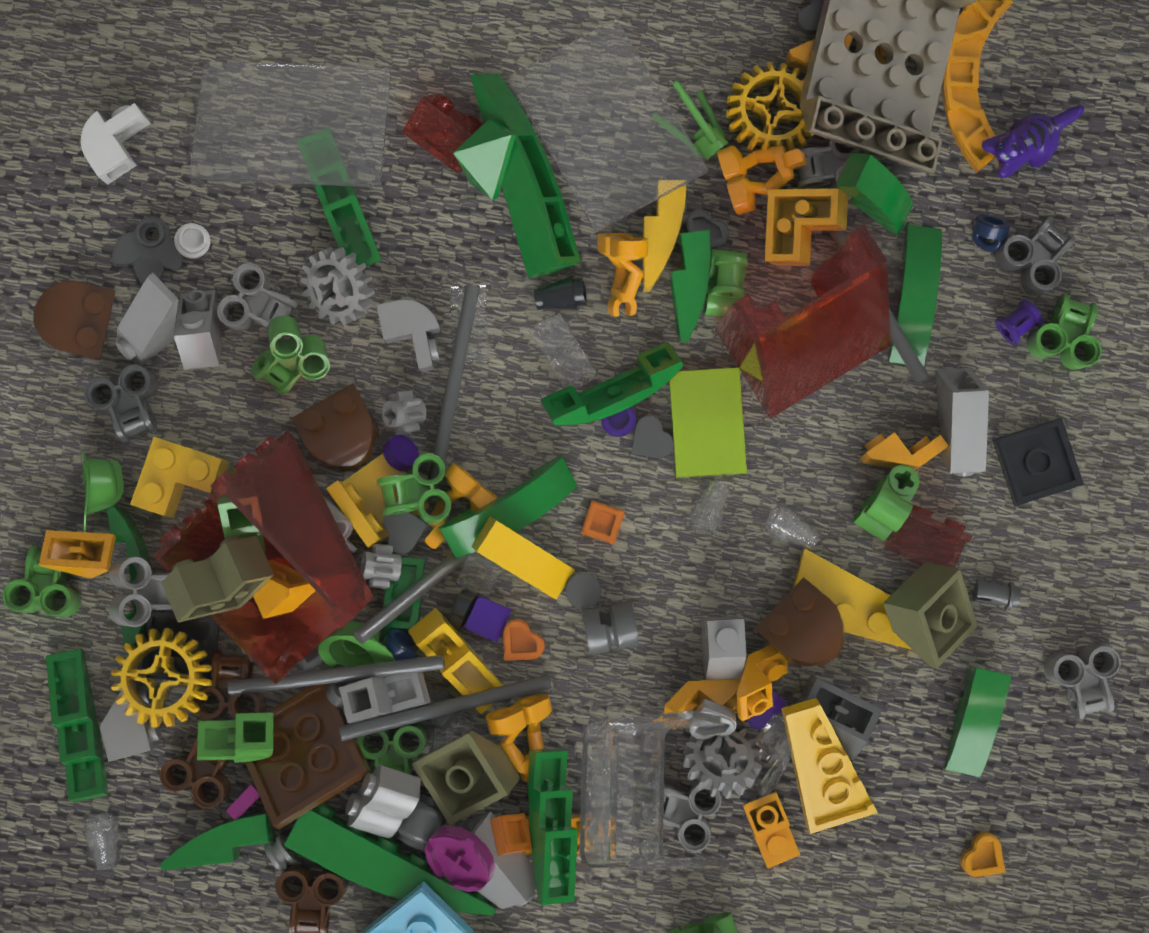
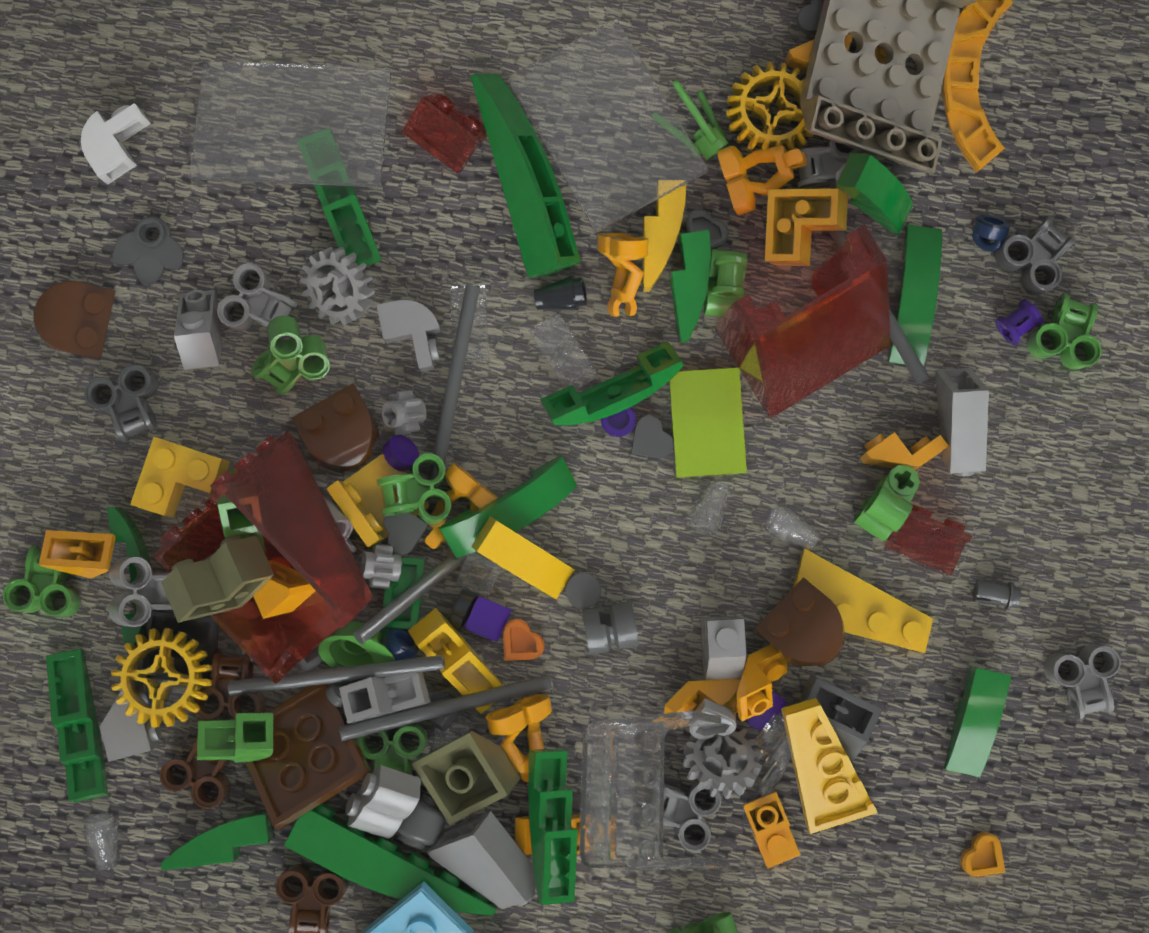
bright green piece [81,450,124,532] -> none
light grey slope [116,273,179,366] -> none
white plate [174,223,210,259] -> none
magenta tile [226,783,260,820] -> none
light grey bush [264,835,298,872] -> none
magenta tile [425,825,495,892] -> none
slope [453,119,516,200] -> none
orange tile [490,813,533,856] -> none
orange tile [580,500,625,545] -> none
olive slope [883,562,978,669] -> none
dark purple animal [982,105,1085,178] -> none
black tile [992,418,1084,506] -> none

